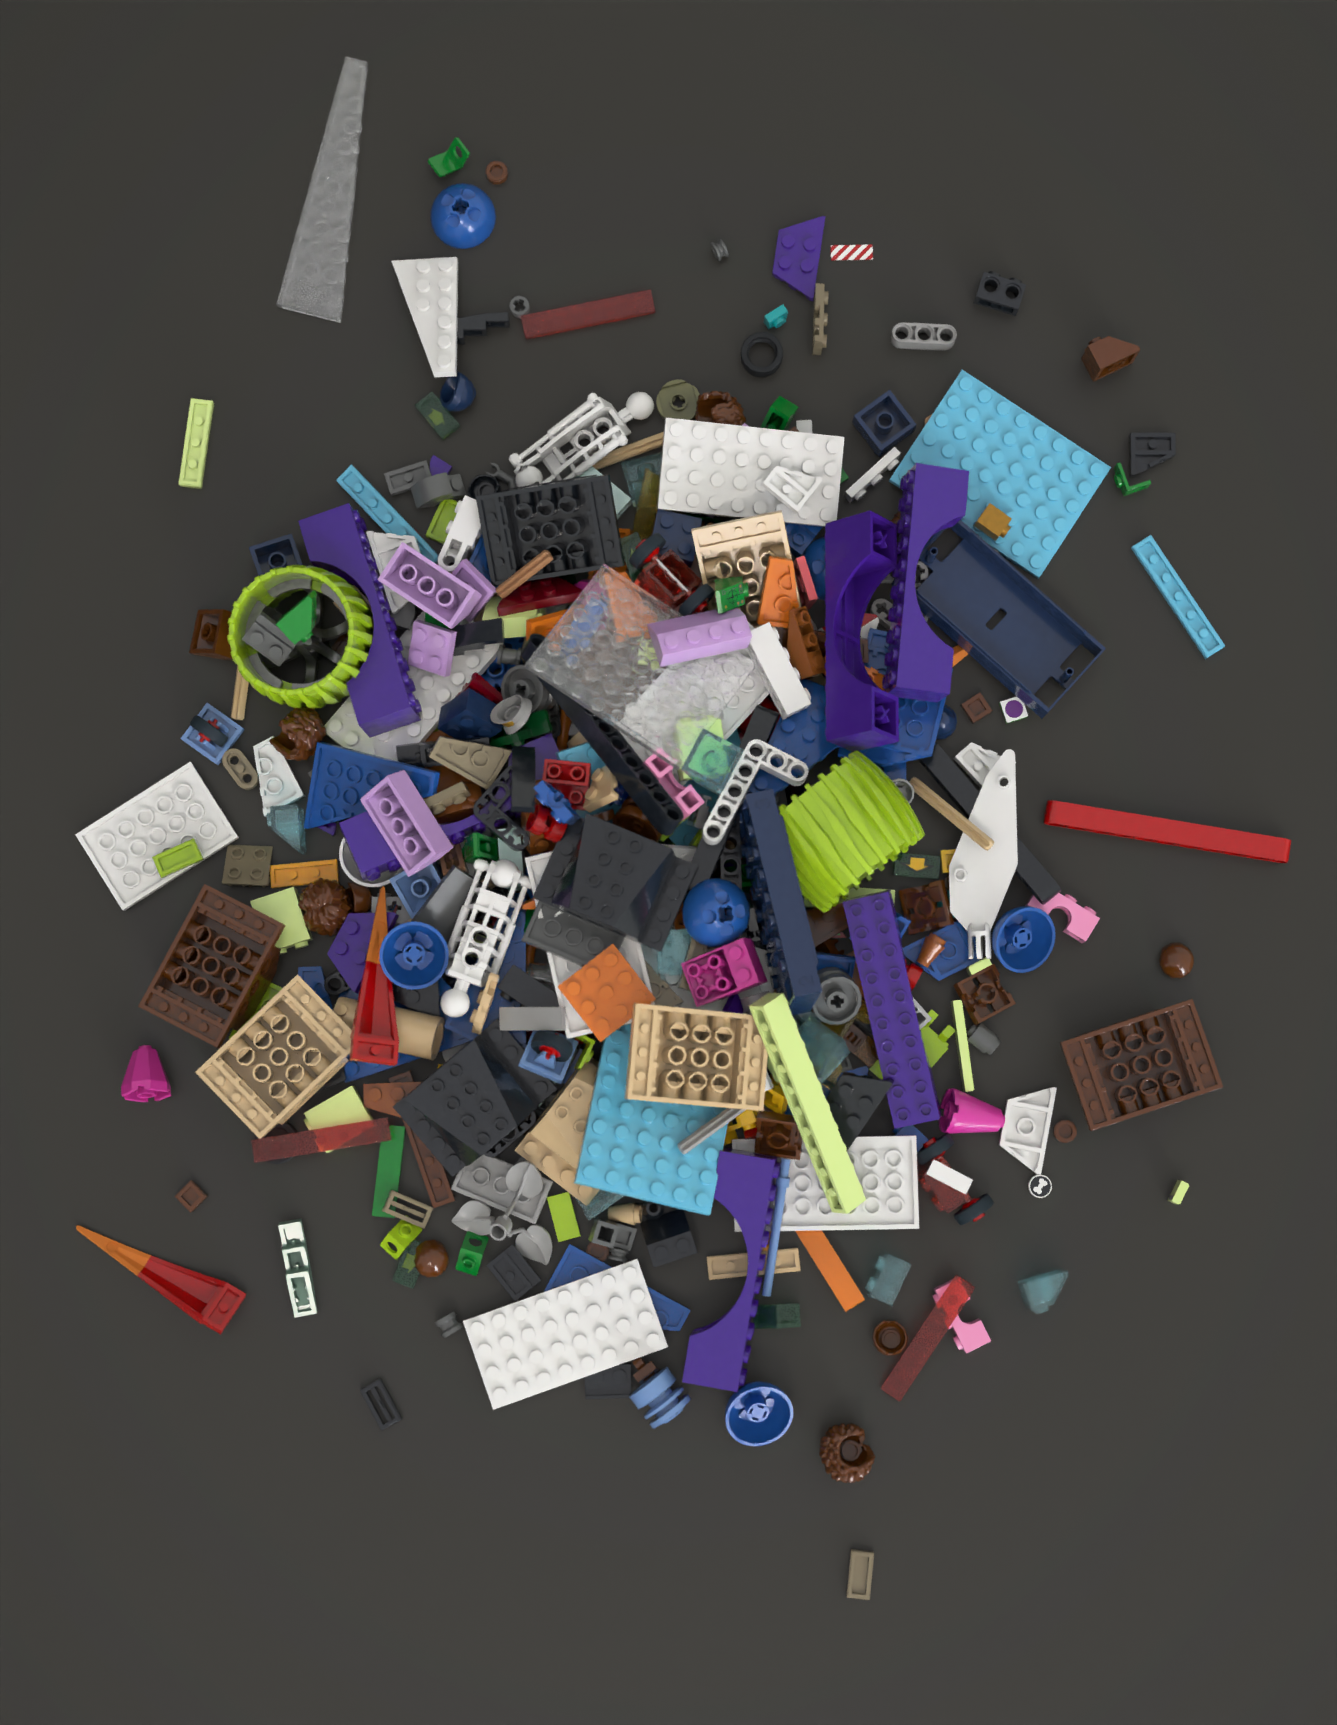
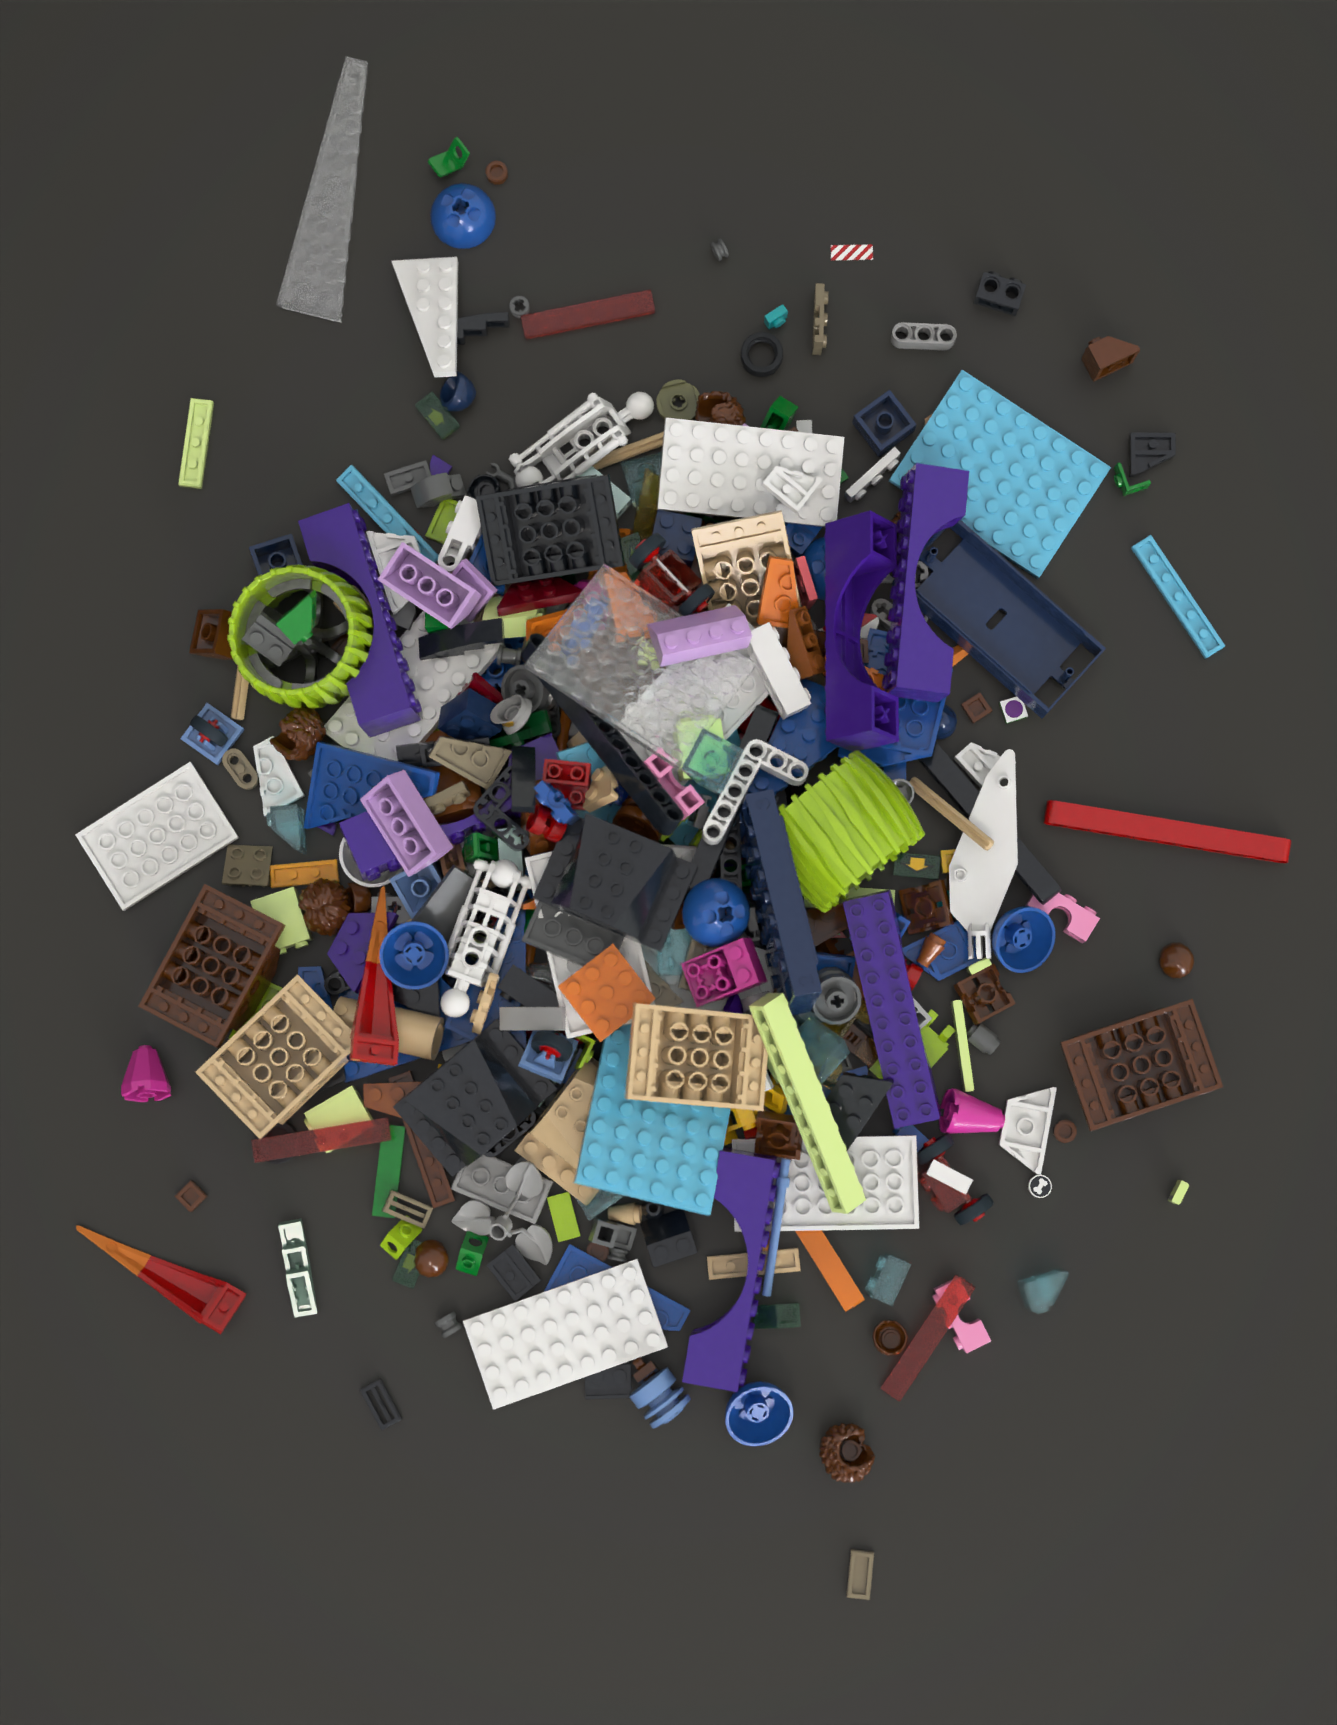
lime tile [152,838,204,878] -> none
lavender plate [408,620,457,677] -> none
medium nougat axle [495,550,553,598] -> none
reddish brown tile [592,808,615,821] -> none
light grey axle [677,1108,746,1154] -> none
green slope [715,576,749,613] -> none
dark purple wing [772,216,825,301] -> none
pearl gold brick [973,503,1012,541] -> none

